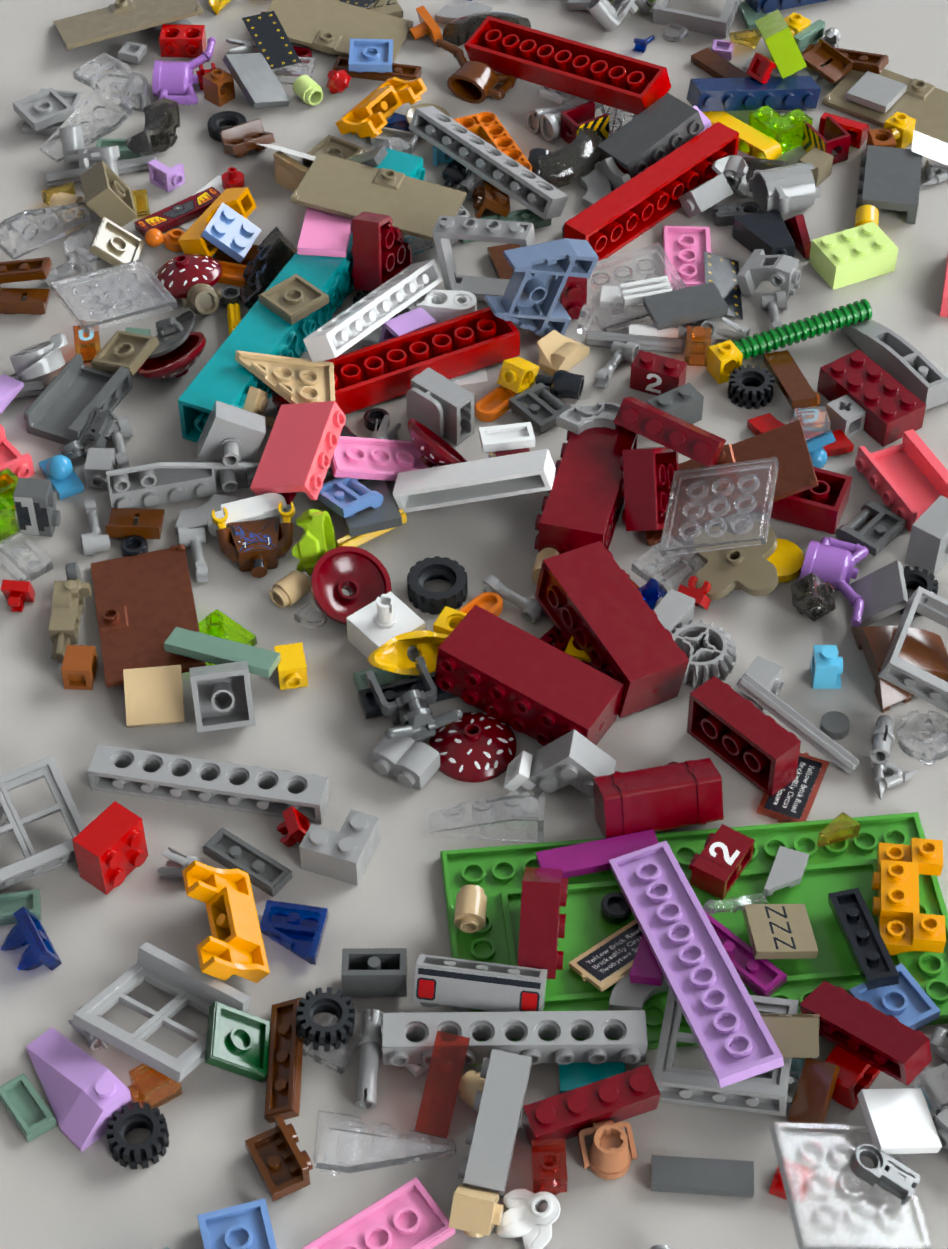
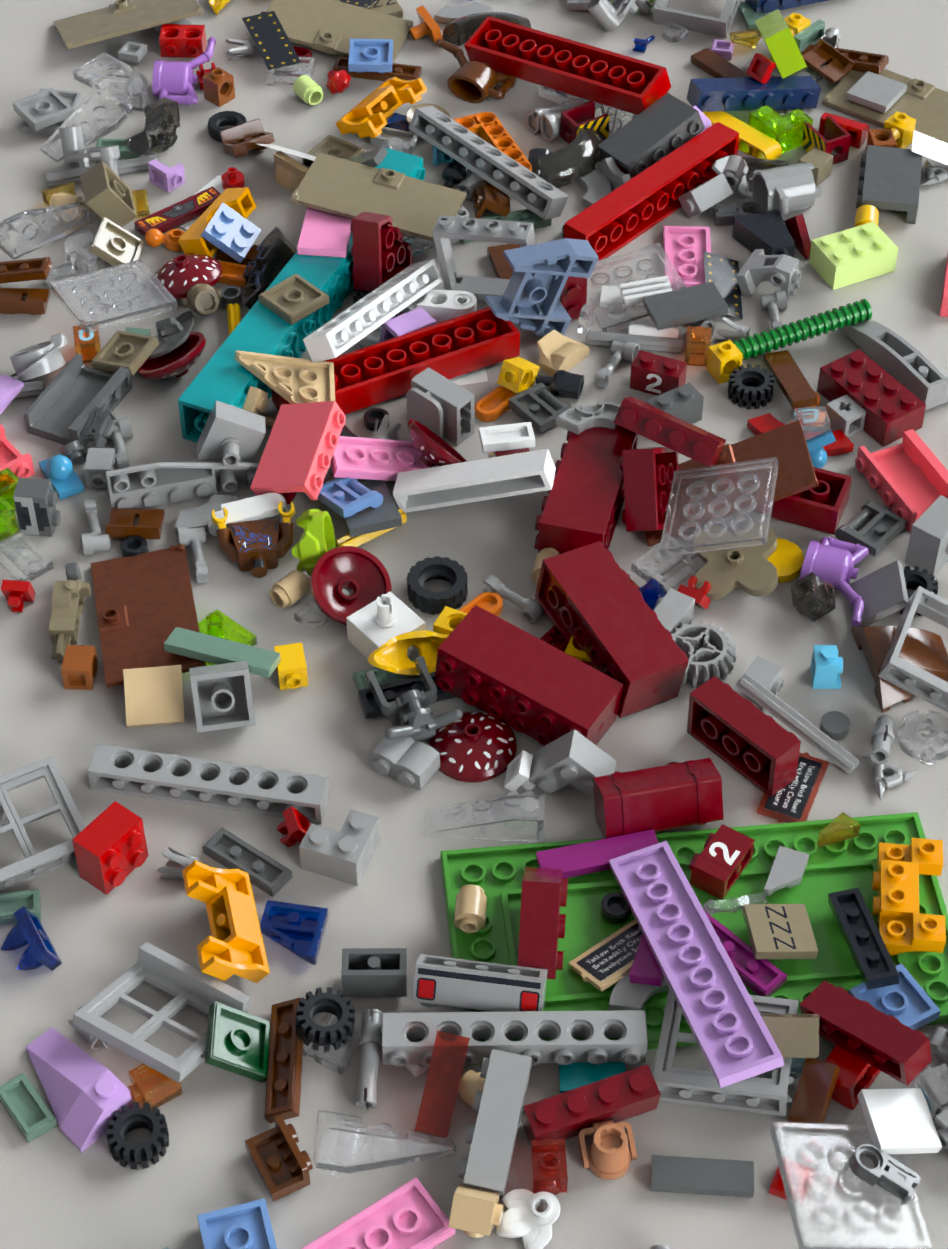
tile [223,53,291,108] -> none

